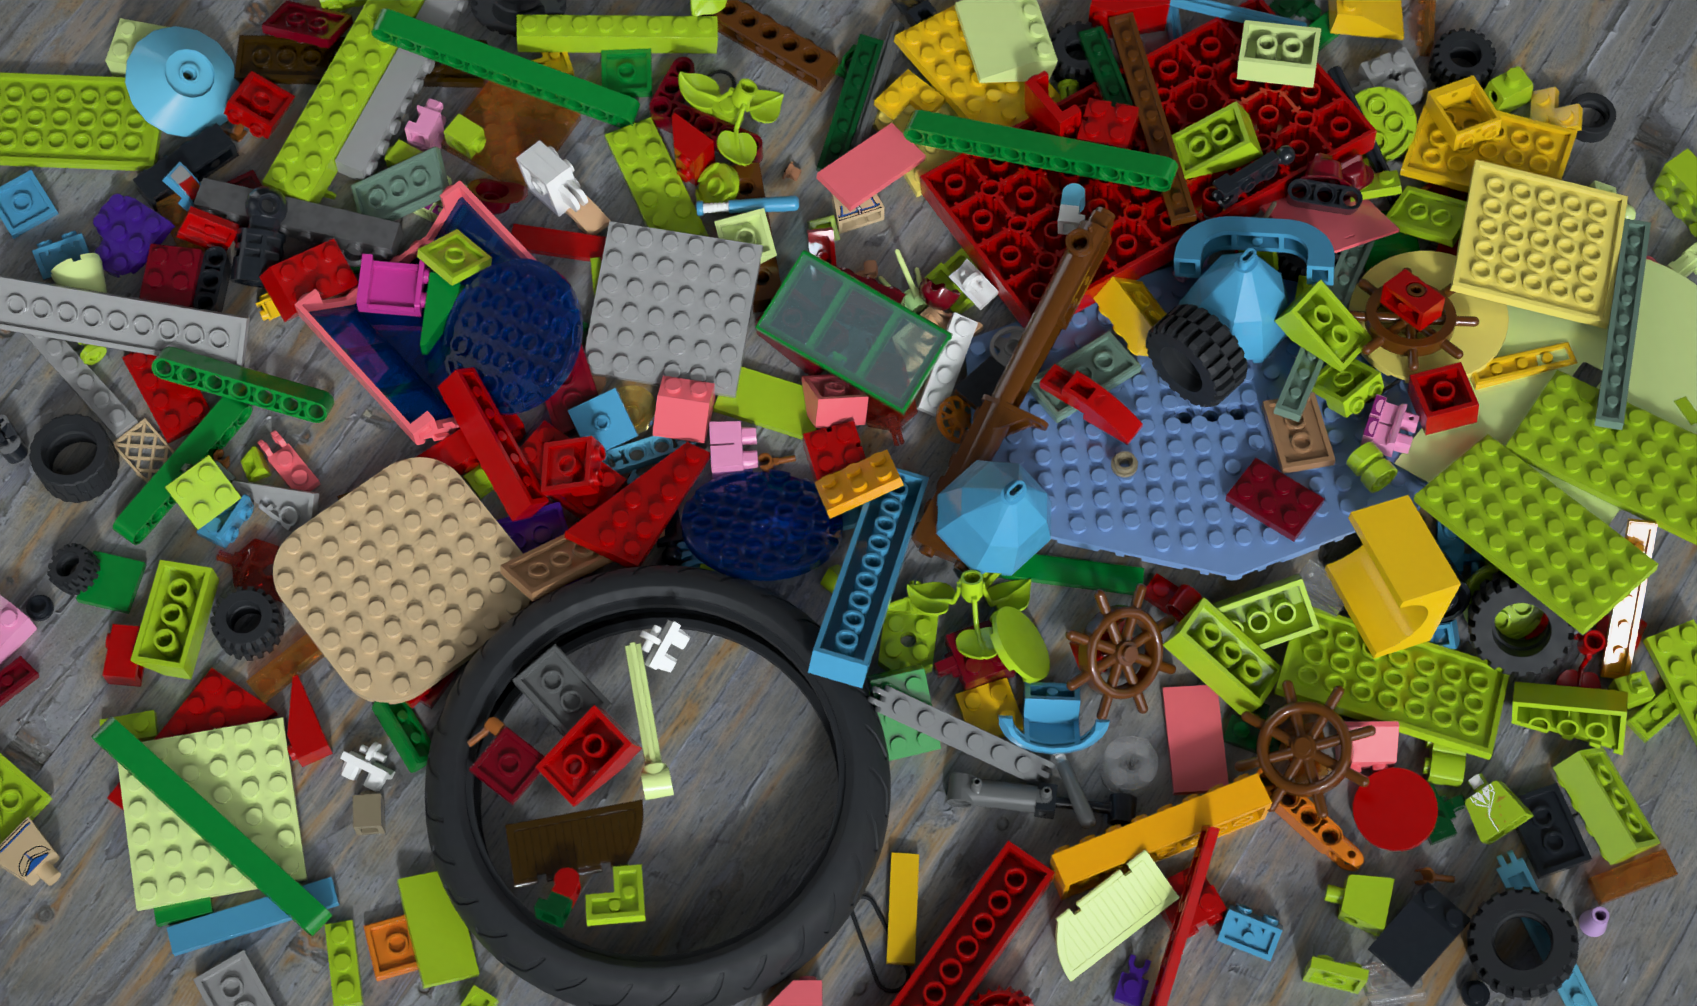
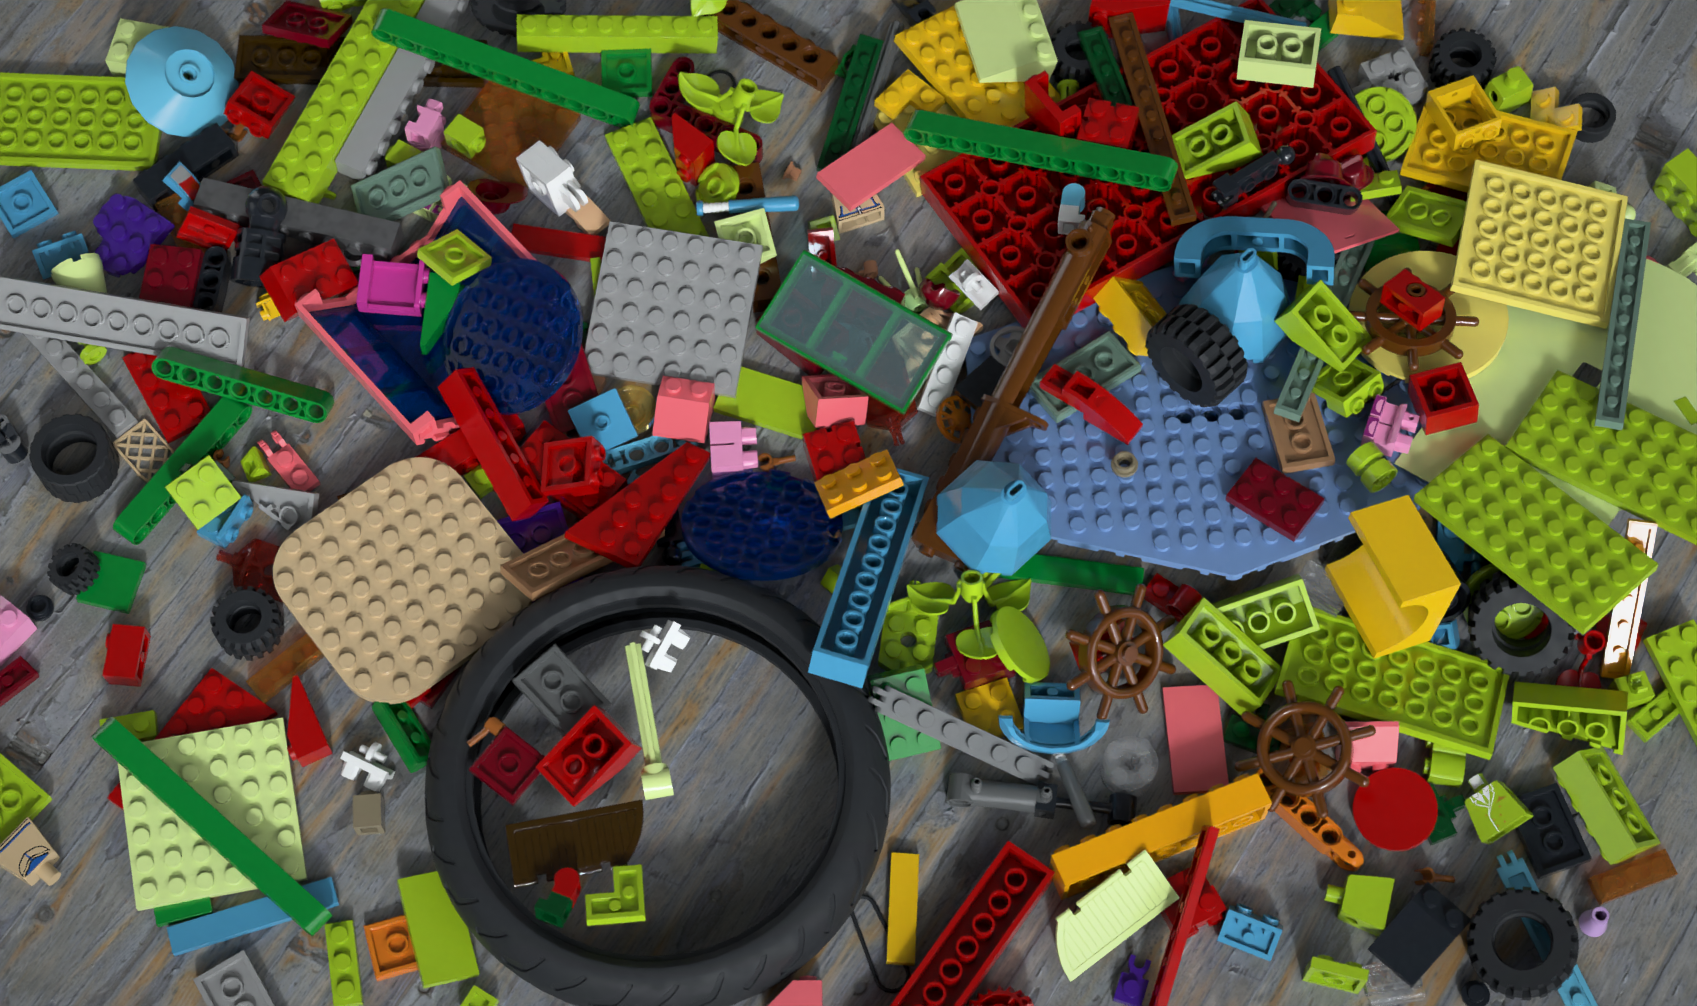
lime slope [131,560,220,680] -> none
yellow tile [1470,342,1578,390] -> none

